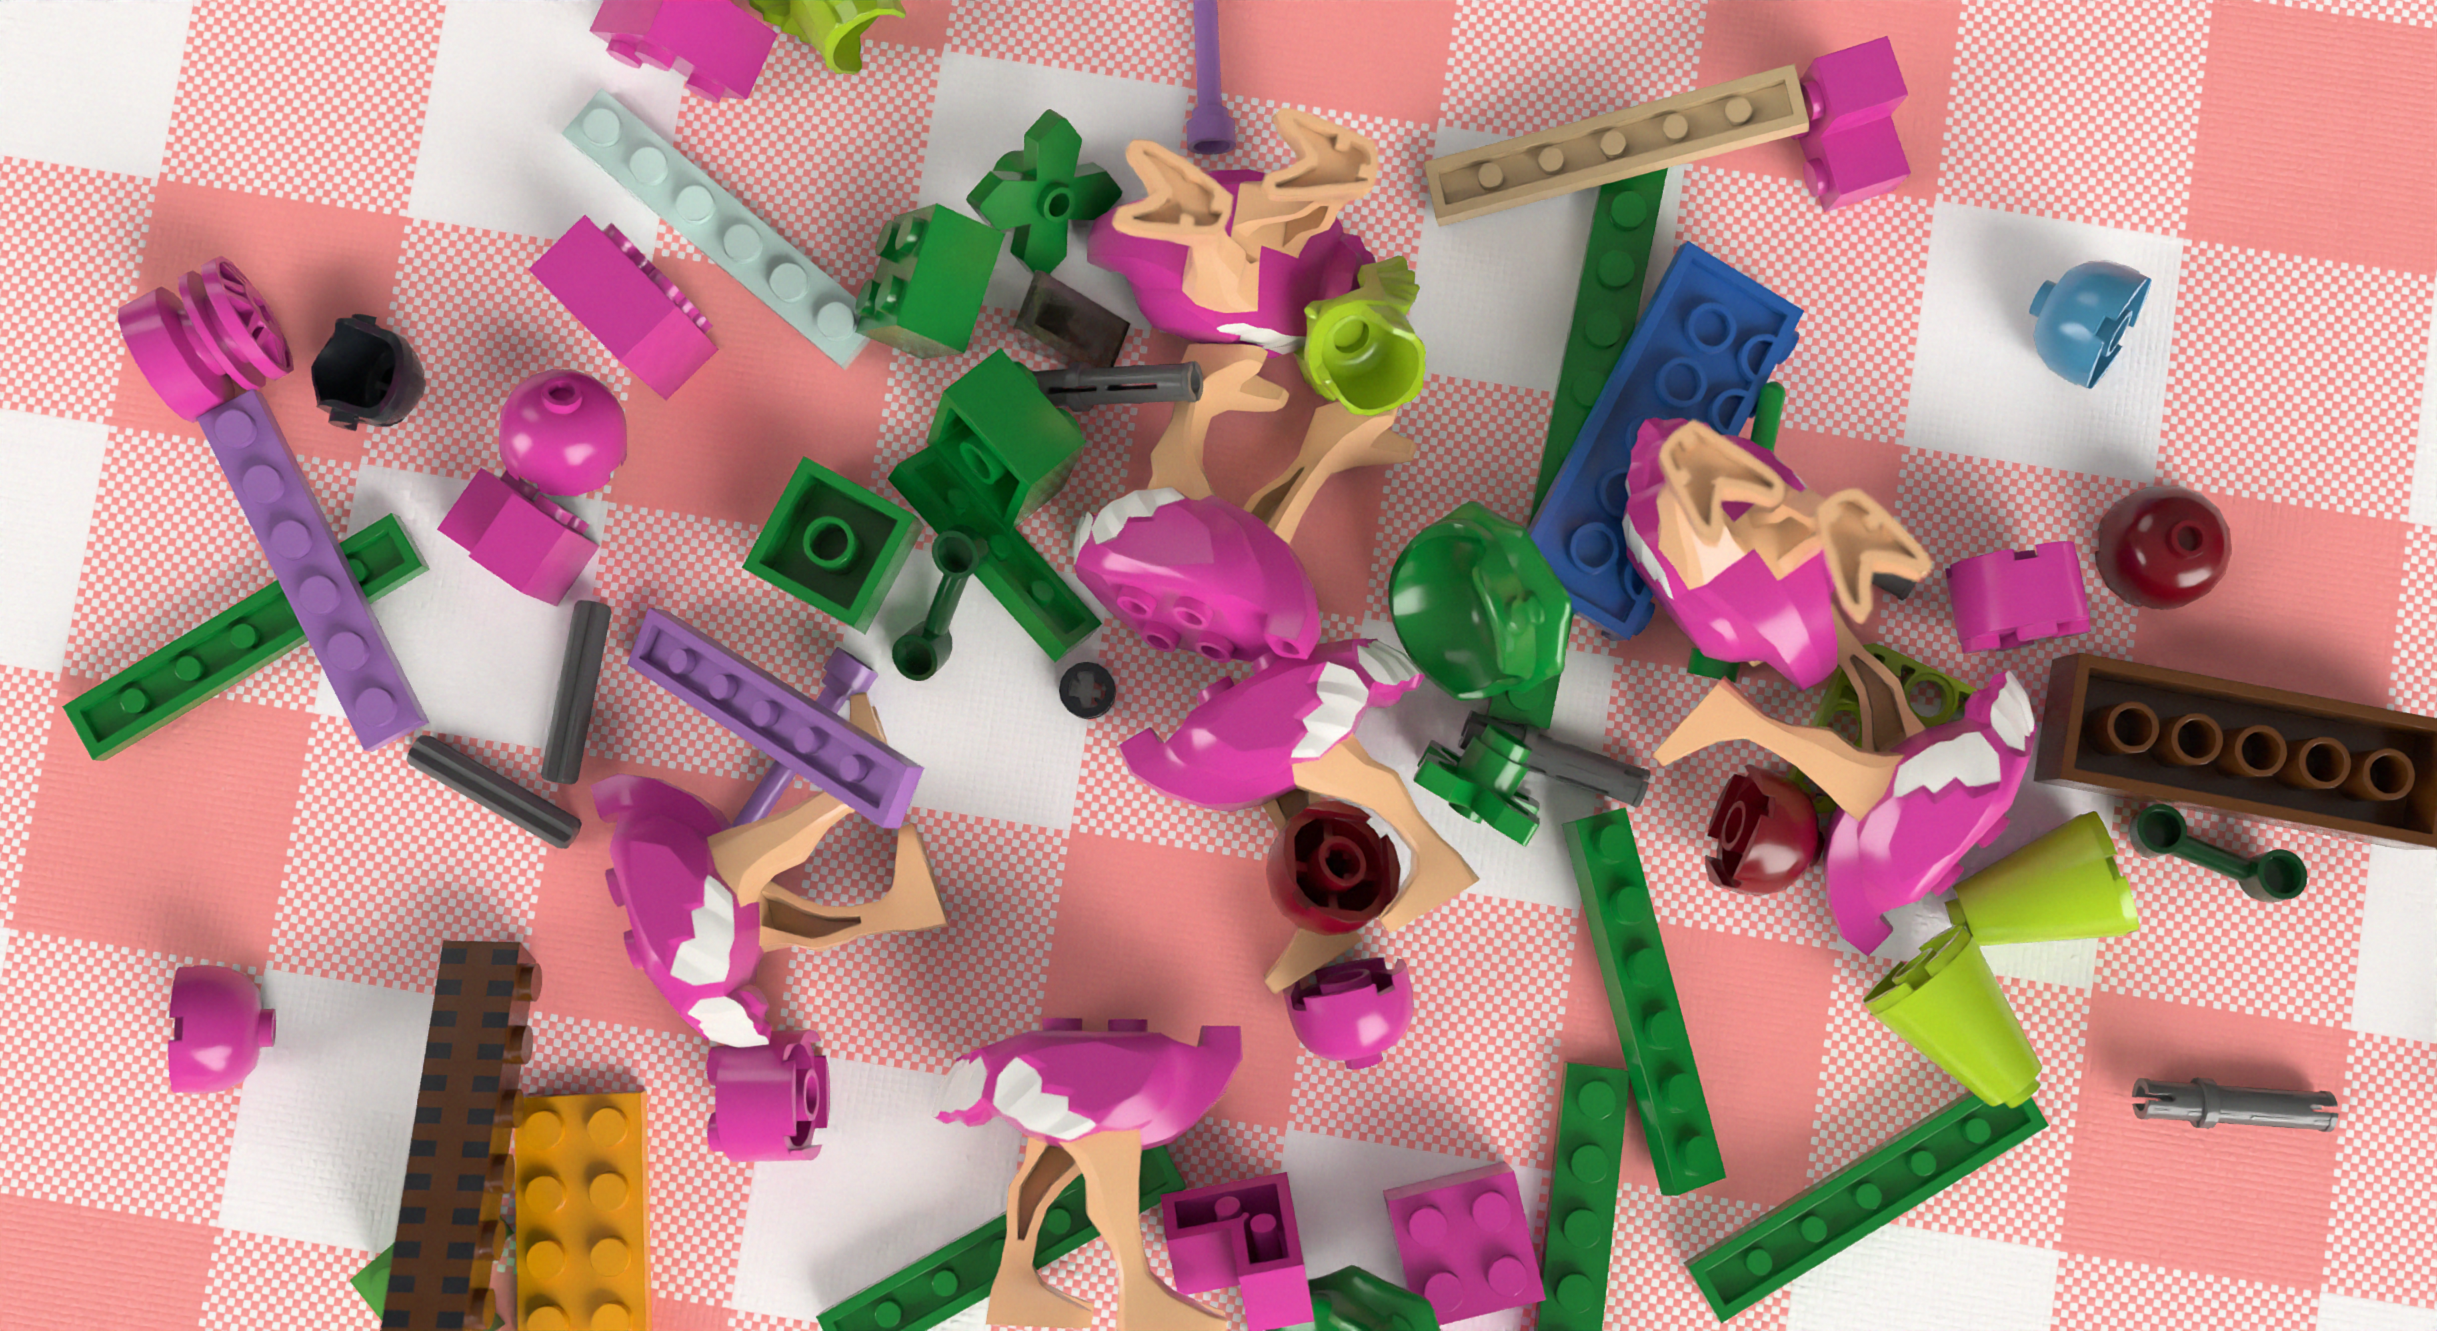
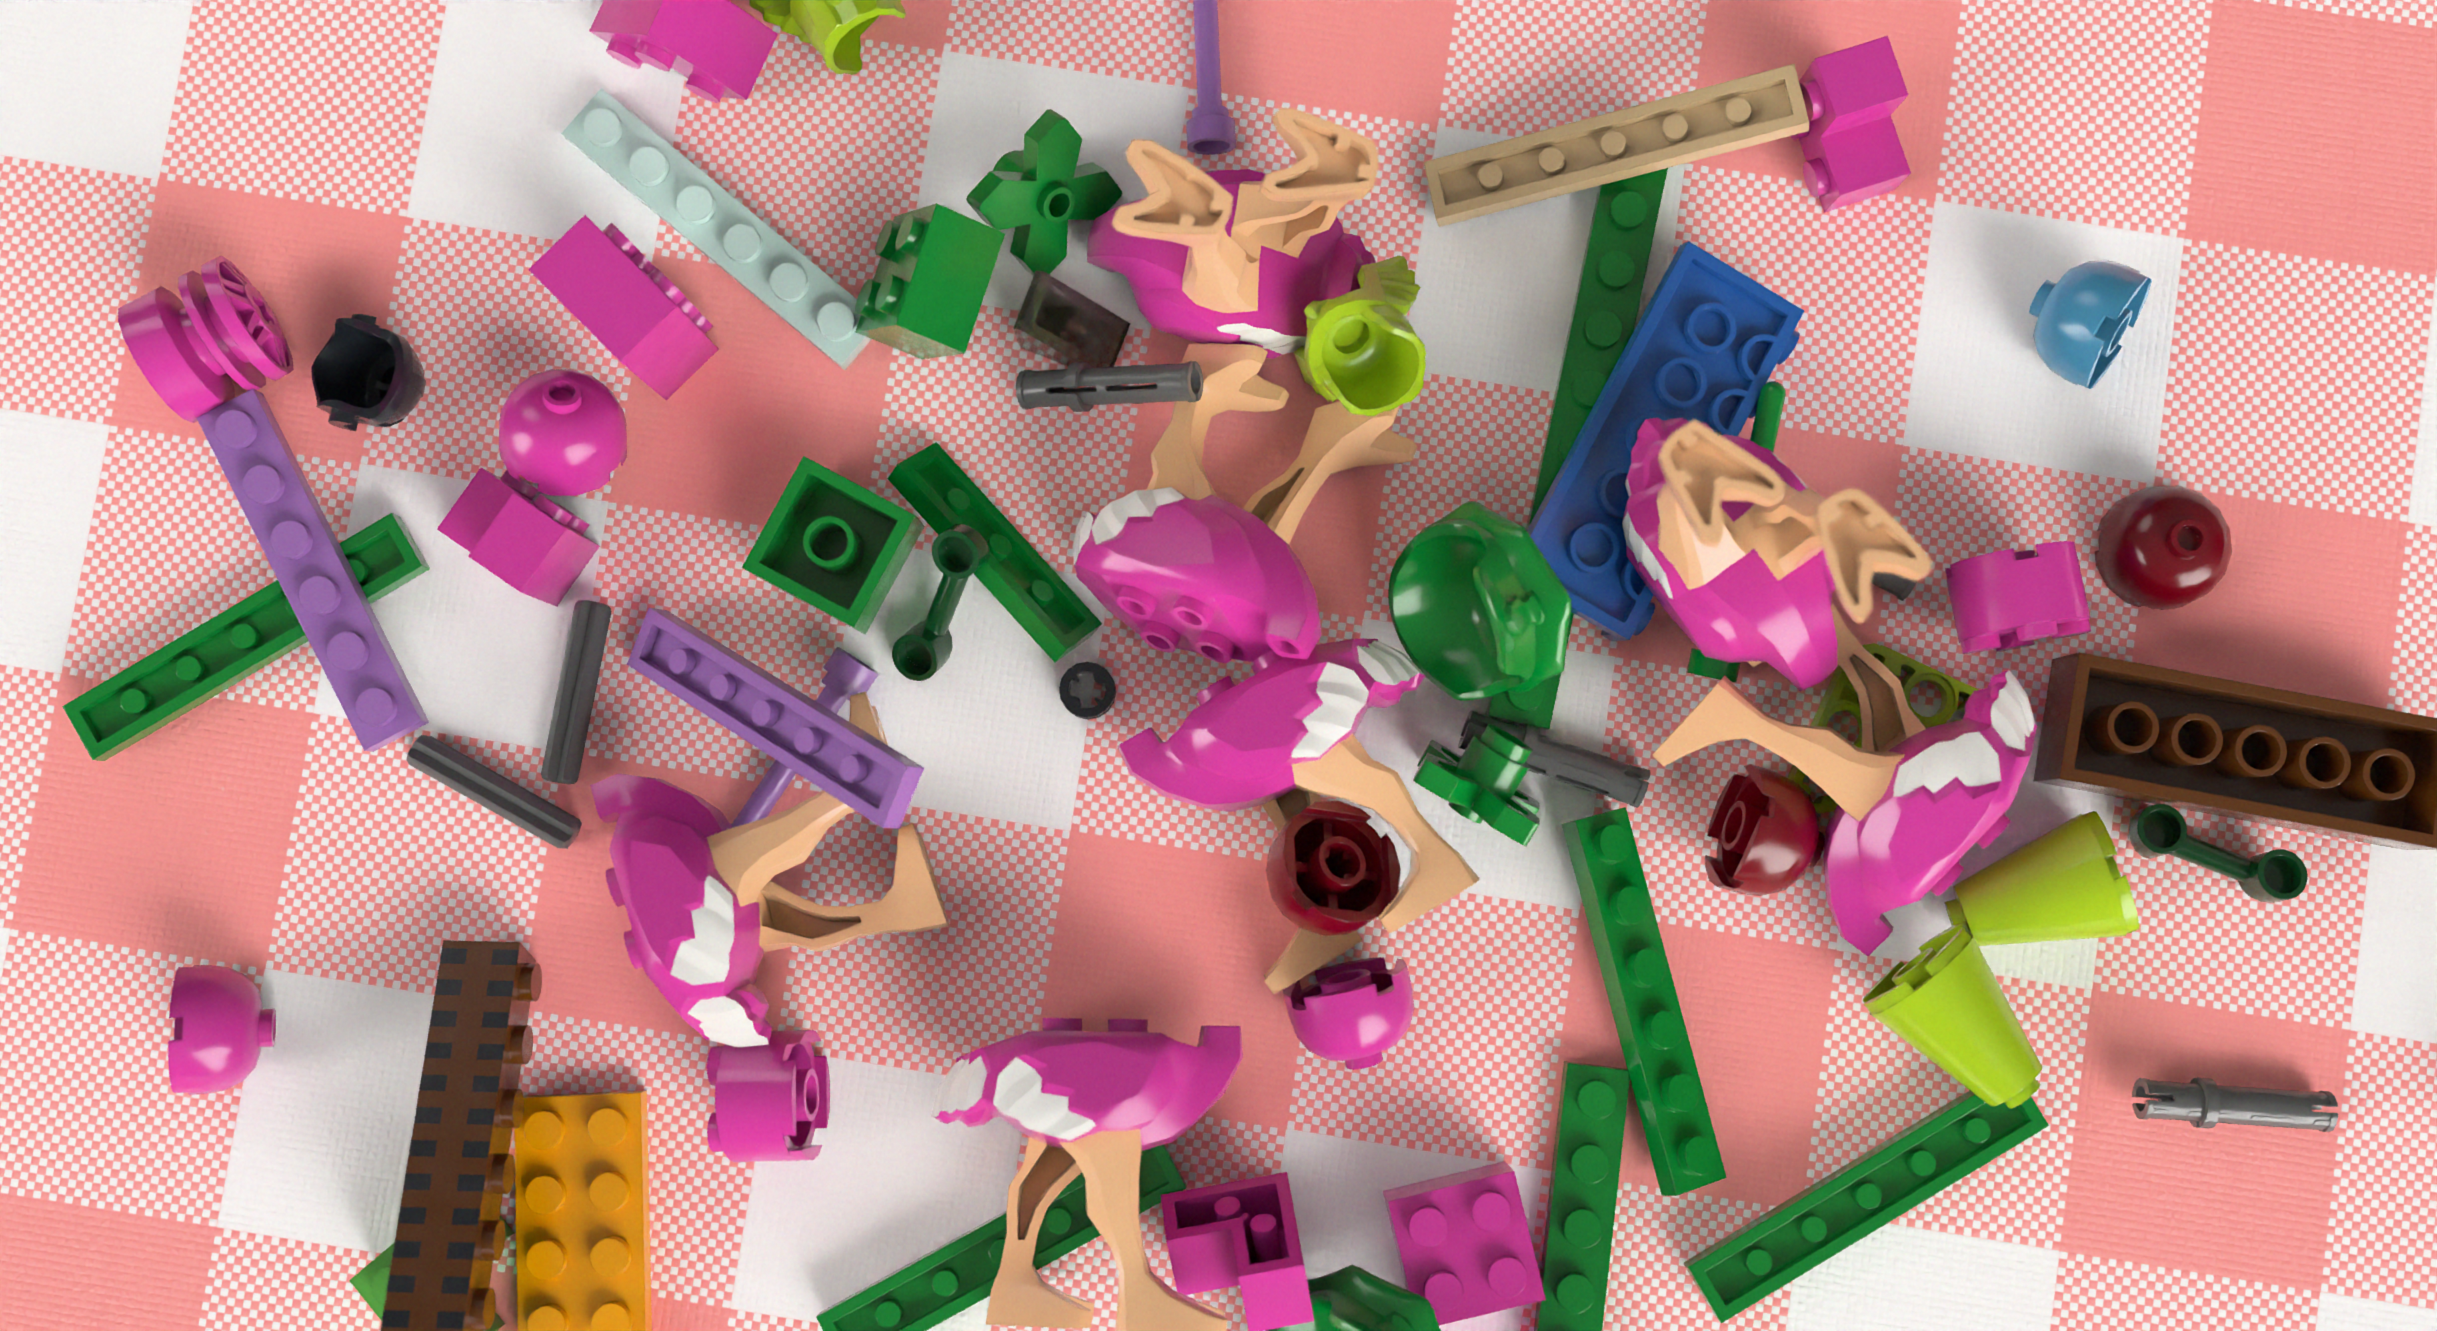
green brick [926,348,1087,533] -> none

